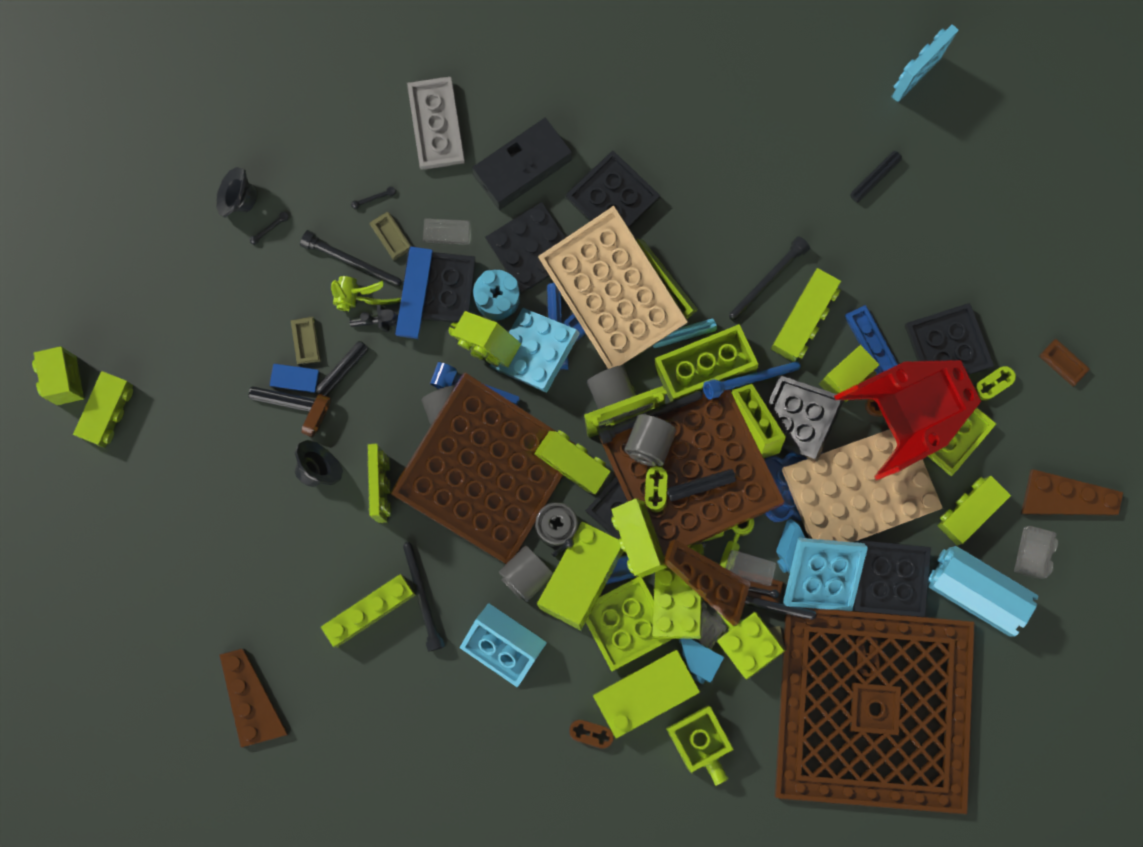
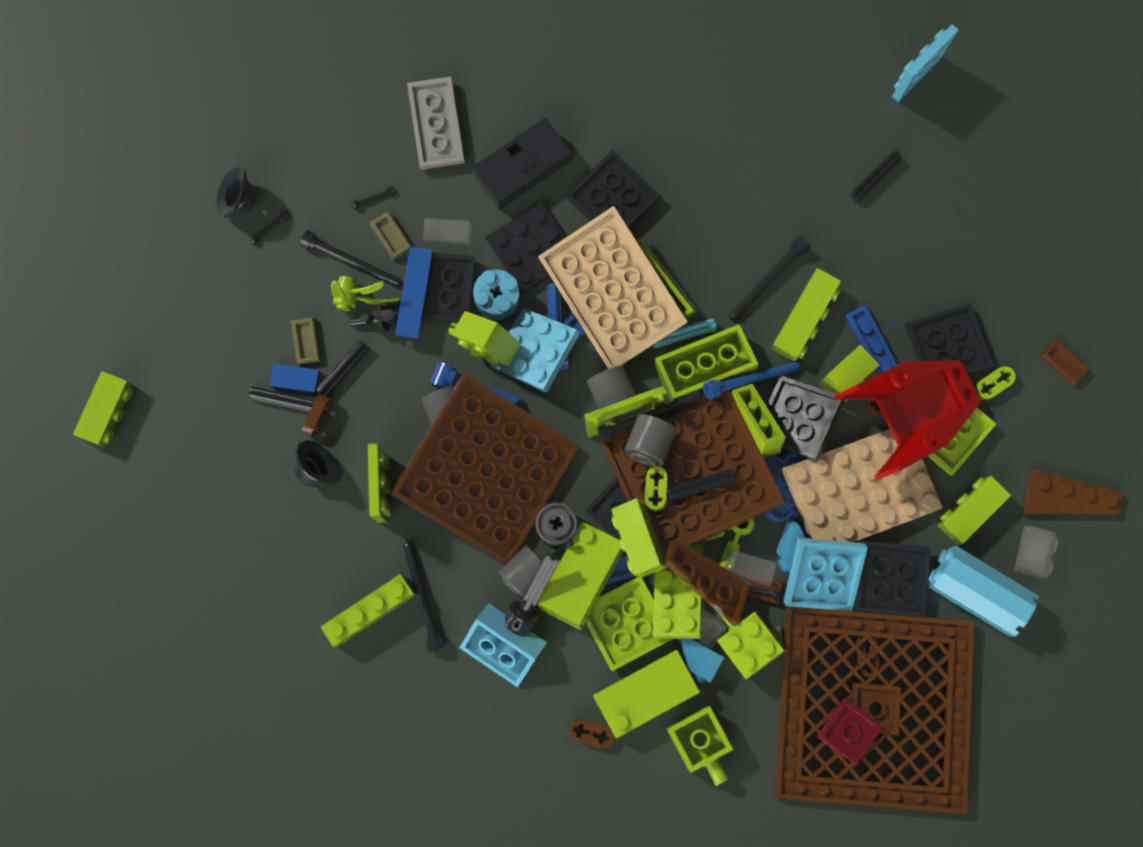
lime brick [32,346,84,405] -> none
reddish brown wing [219,648,289,747] -> none
lime brick [534,430,611,494] -> none
black piece [703,596,817,620] -> none
none -> black piece [505,553,560,636]
none -> dark red tile [816,698,884,766]

